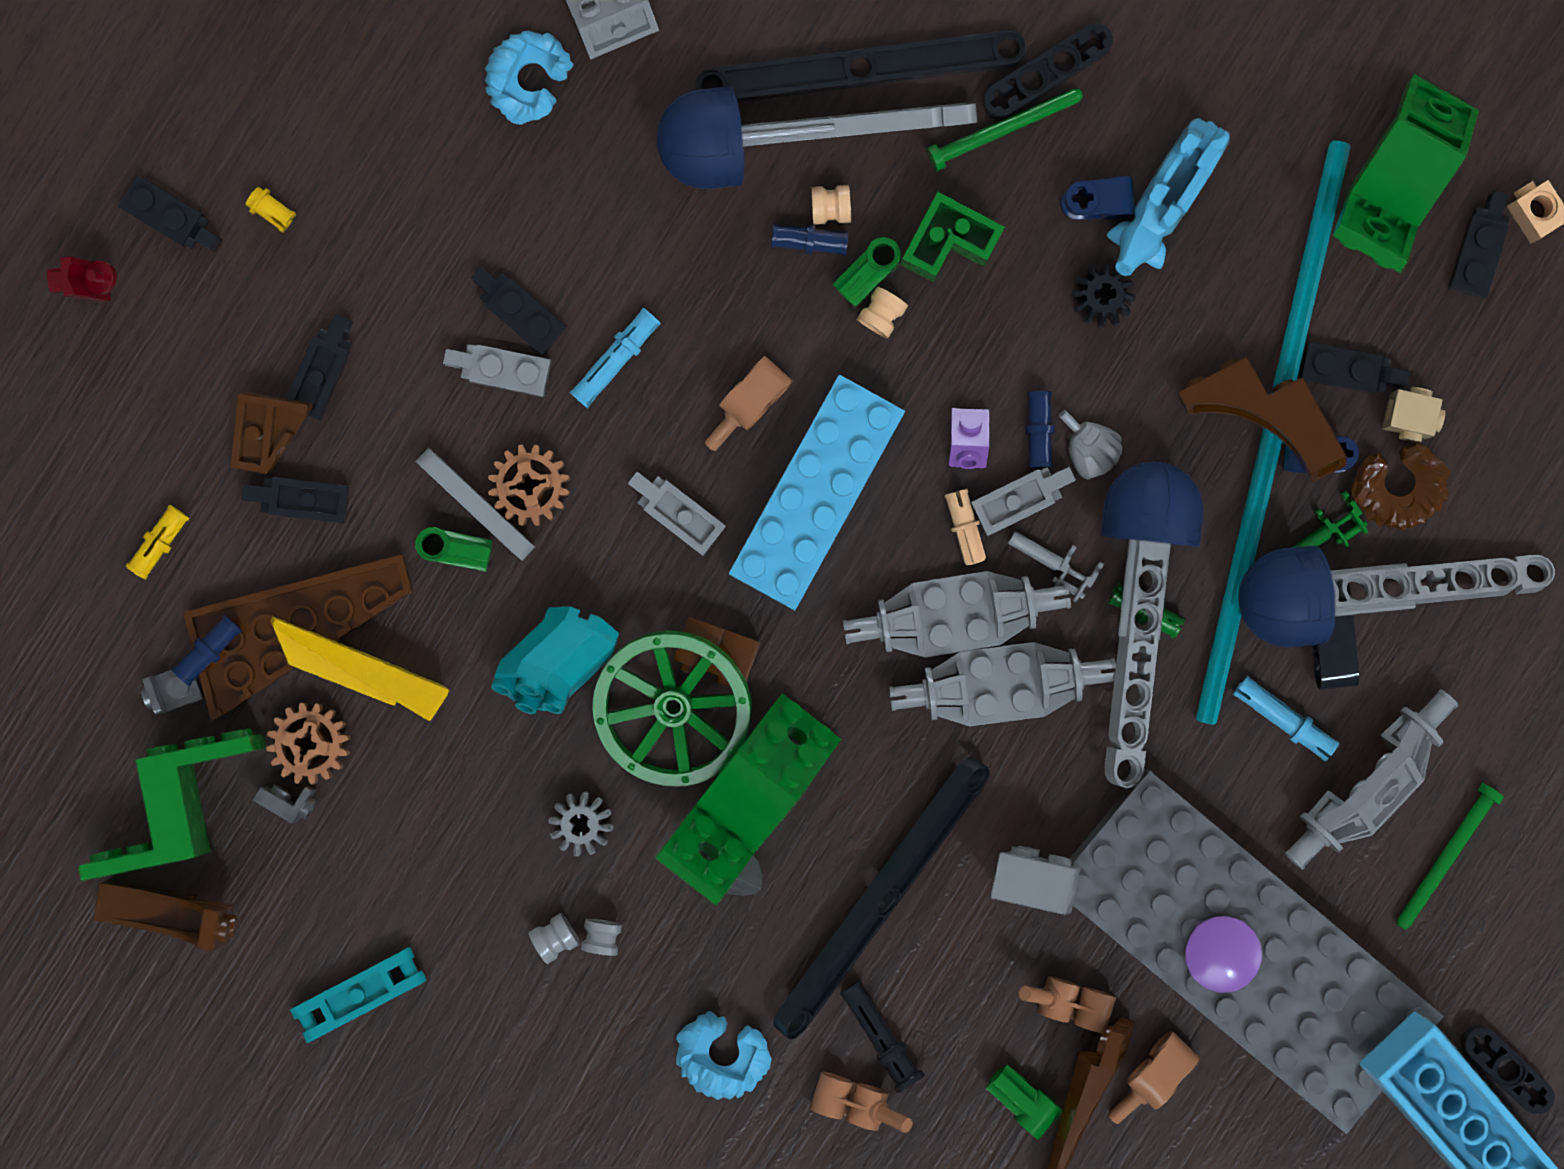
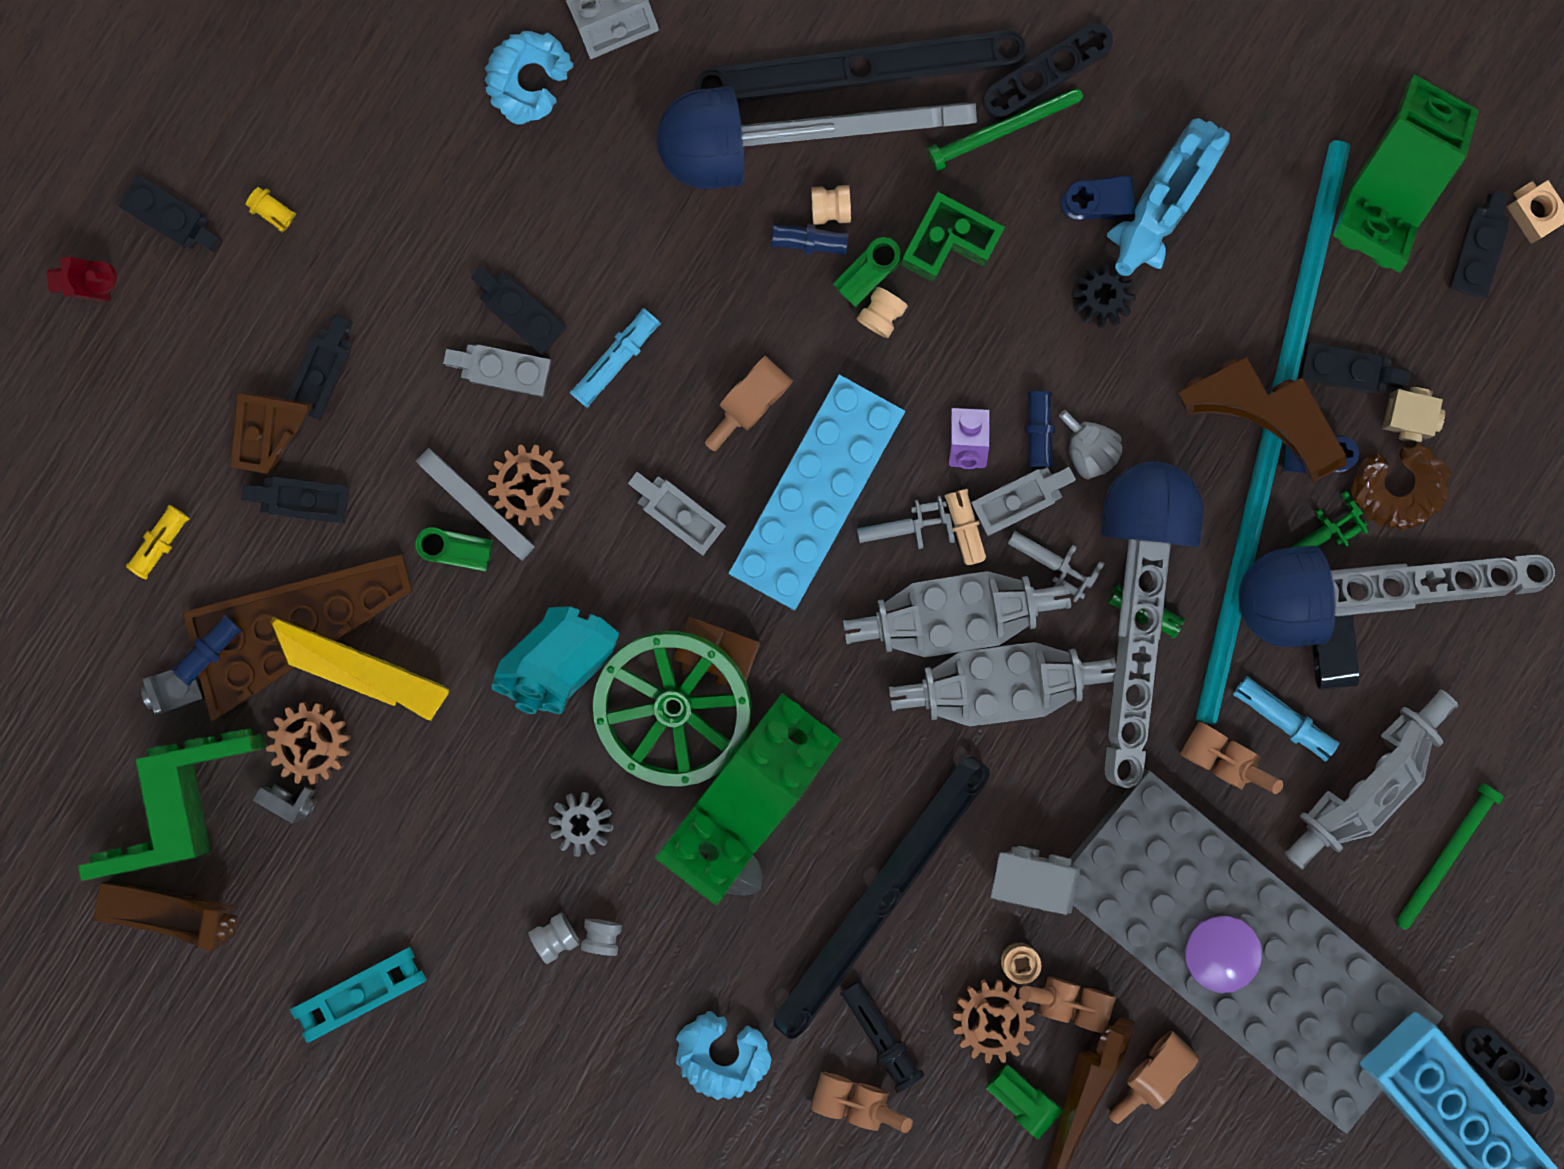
none -> light grey piece [857,496,955,549]
none -> nougat gear [952,979,1035,1063]
none -> light nougat wheel [1001,942,1041,984]
none -> nougat beam [1180,722,1283,794]

